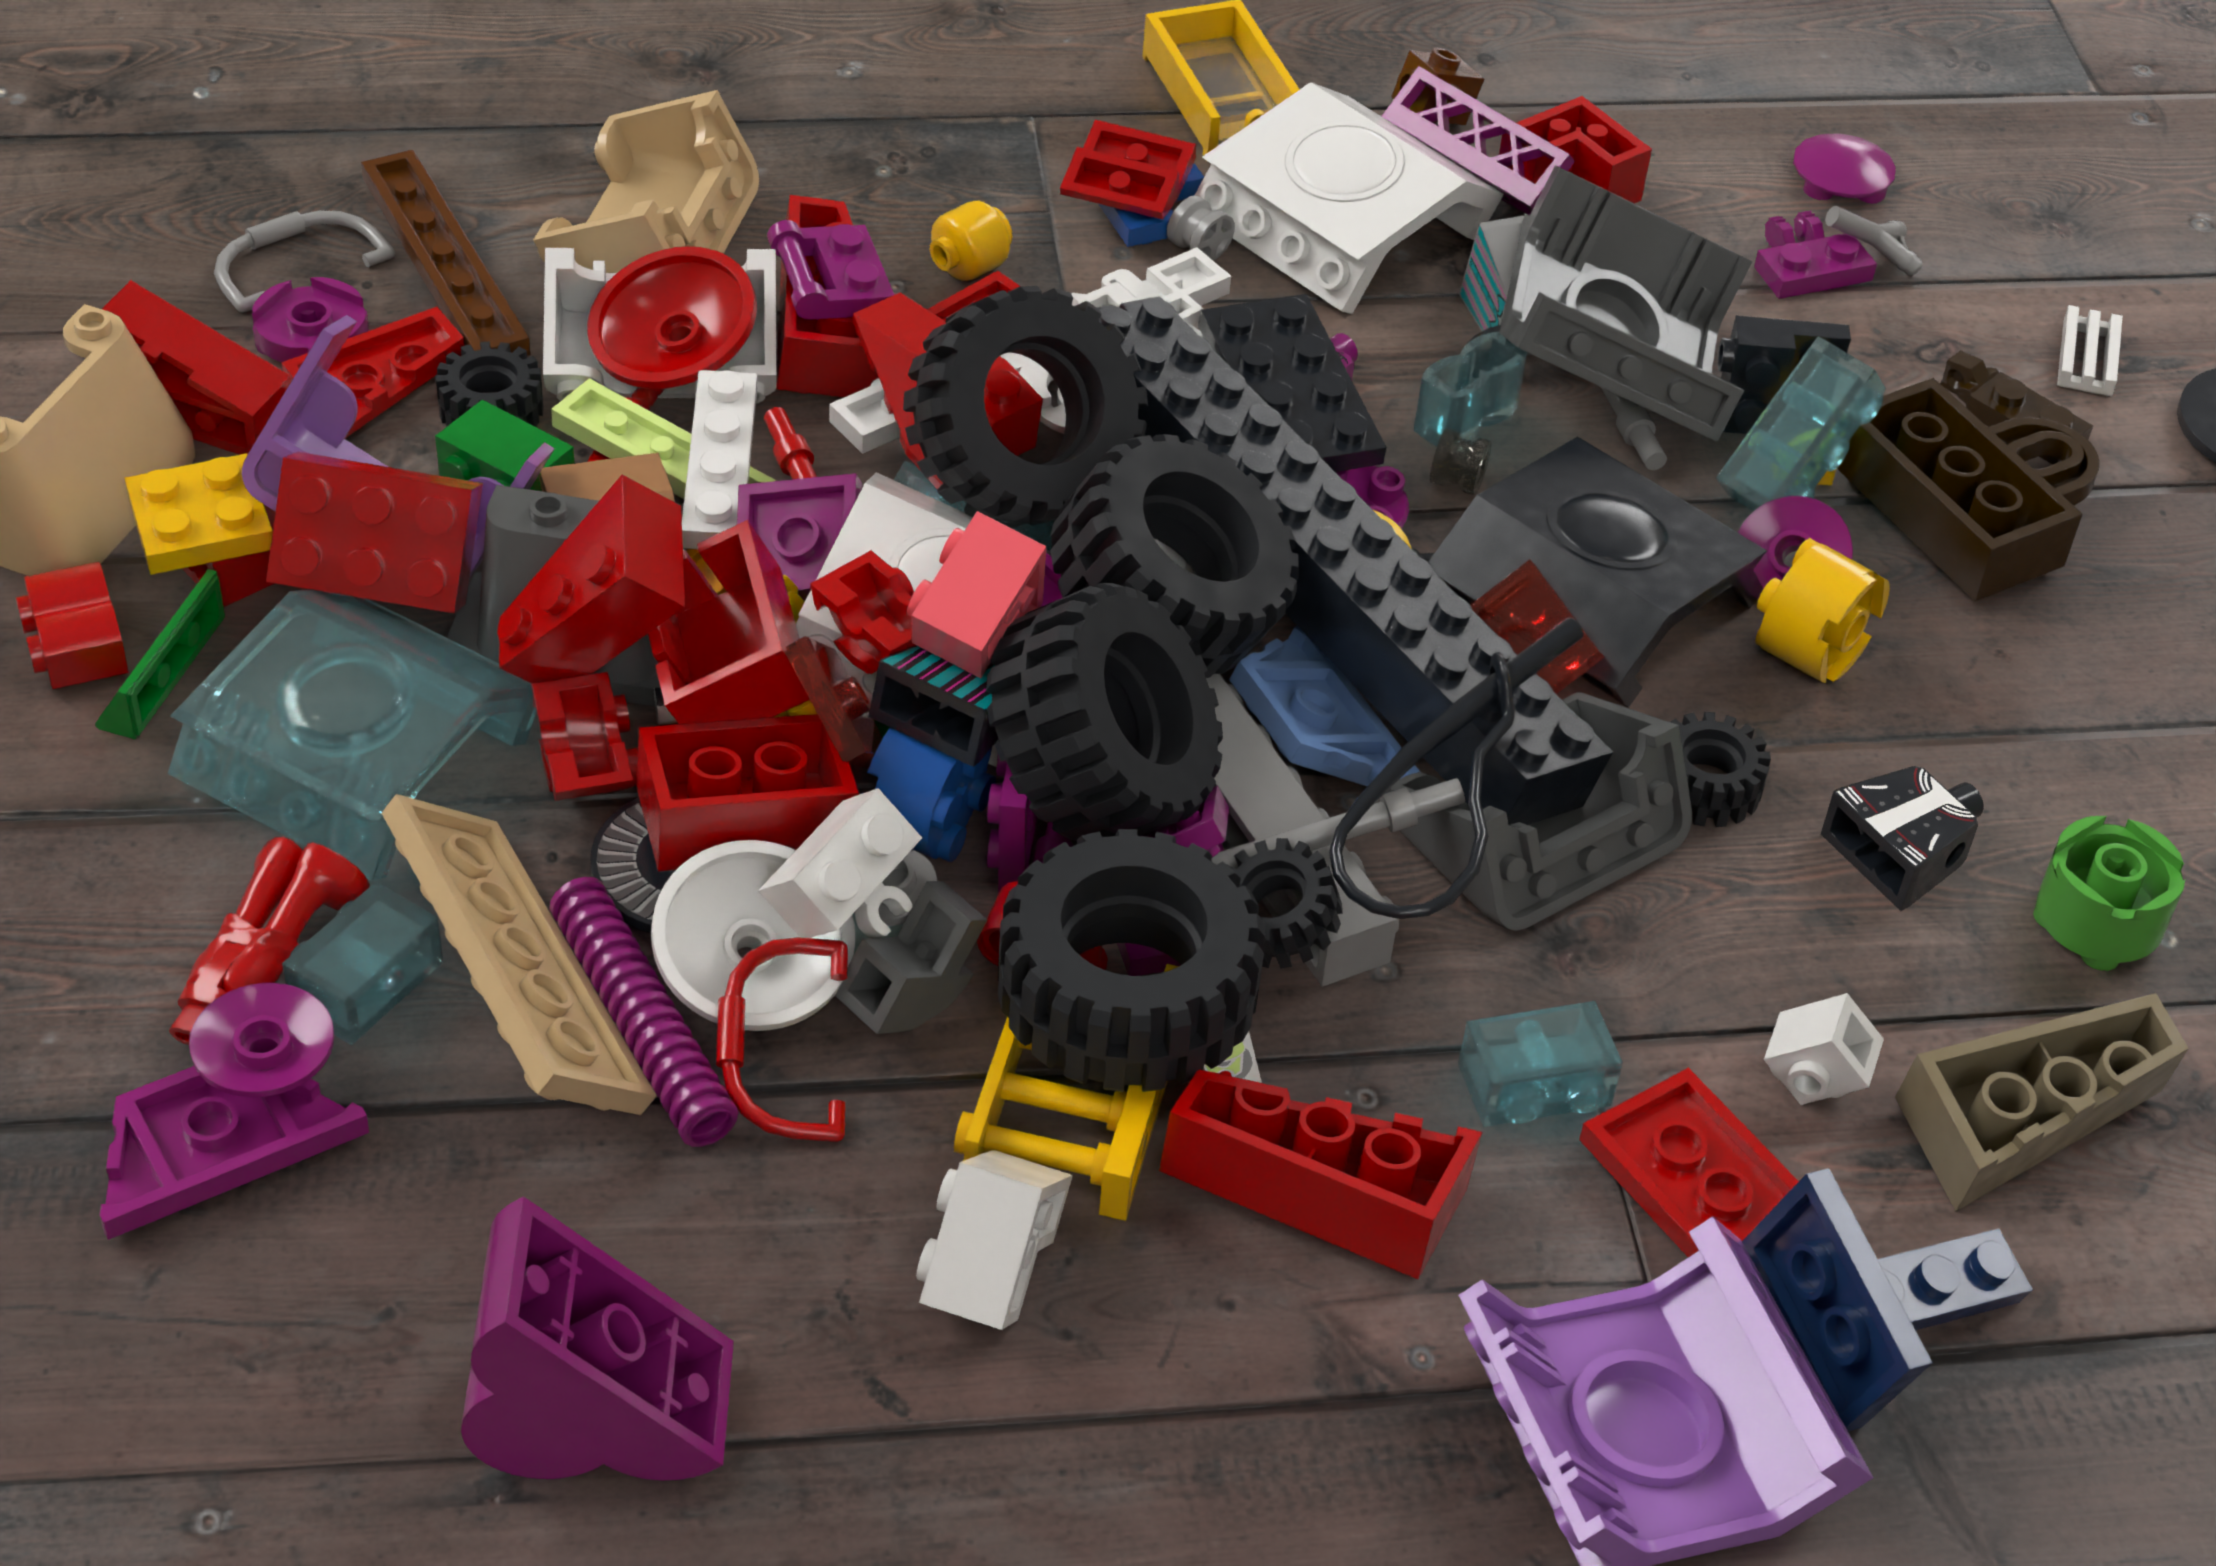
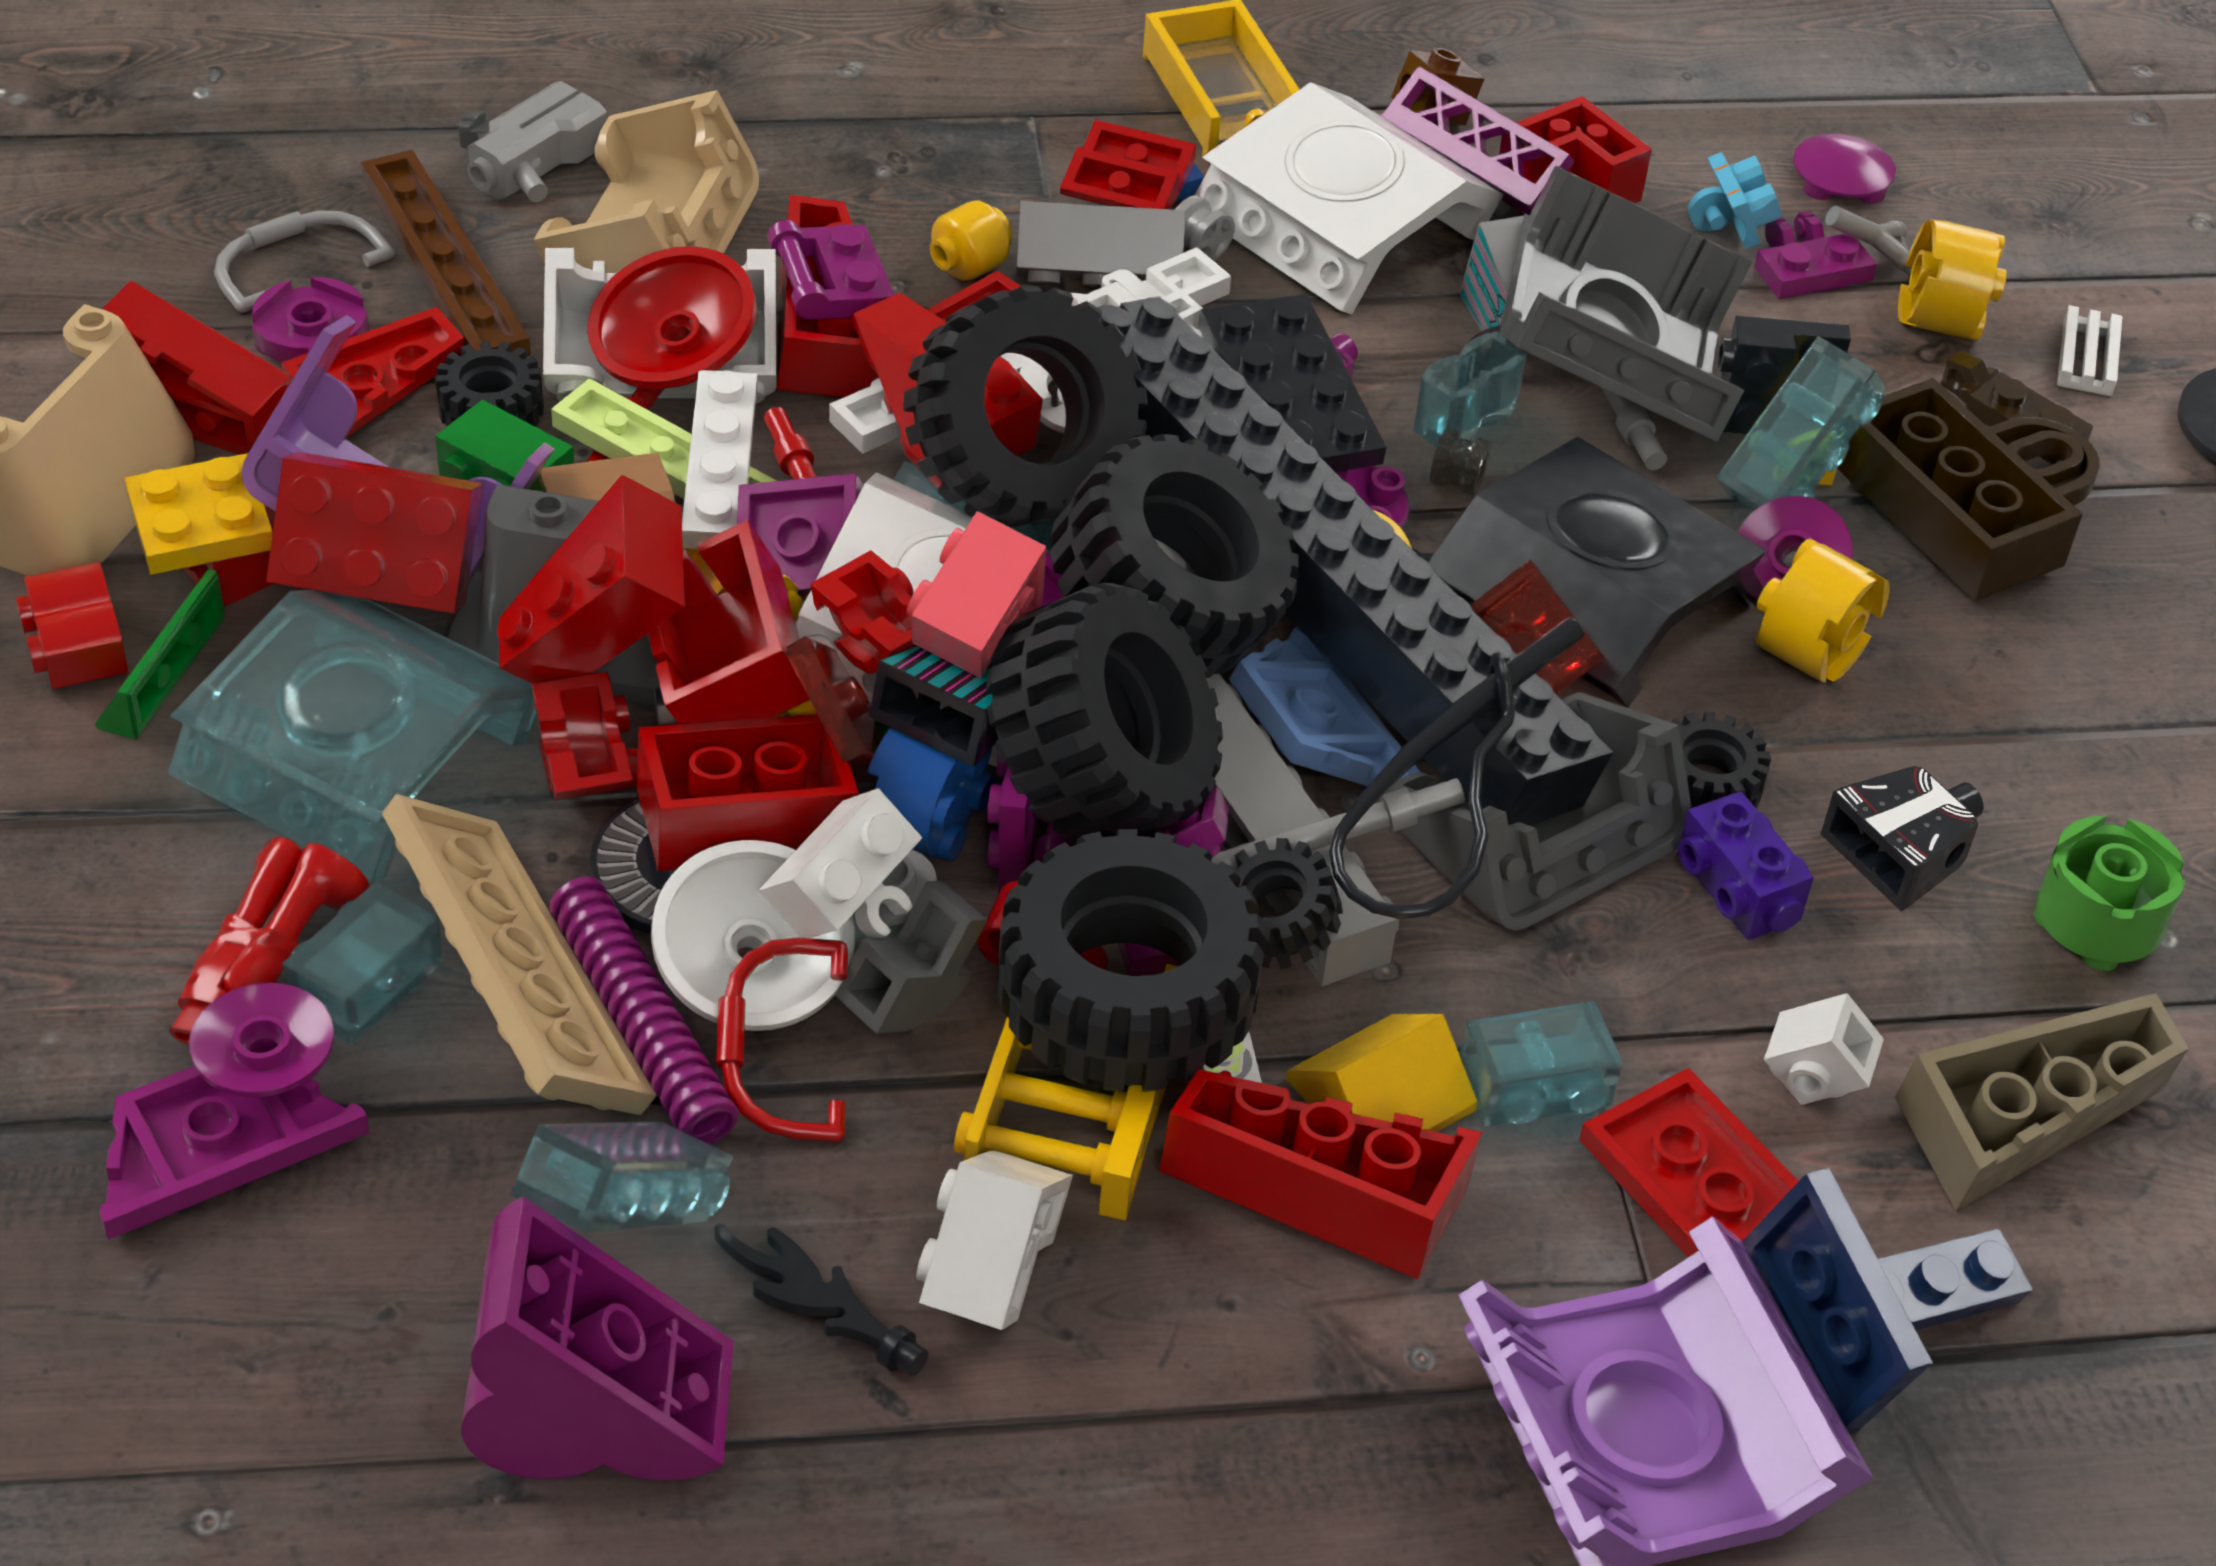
none -> light grey piece [458,81,608,202]
none -> clear light blue brick [510,1122,734,1233]
none -> black piece [715,1224,928,1376]
none -> light grey brick [1017,201,1186,288]
none -> yellow slope [1286,1014,1478,1132]
none -> dark purple brick [1677,791,1814,940]
none -> medium azure hips [1687,152,1782,249]
none -> yellow brick [1898,219,2007,341]

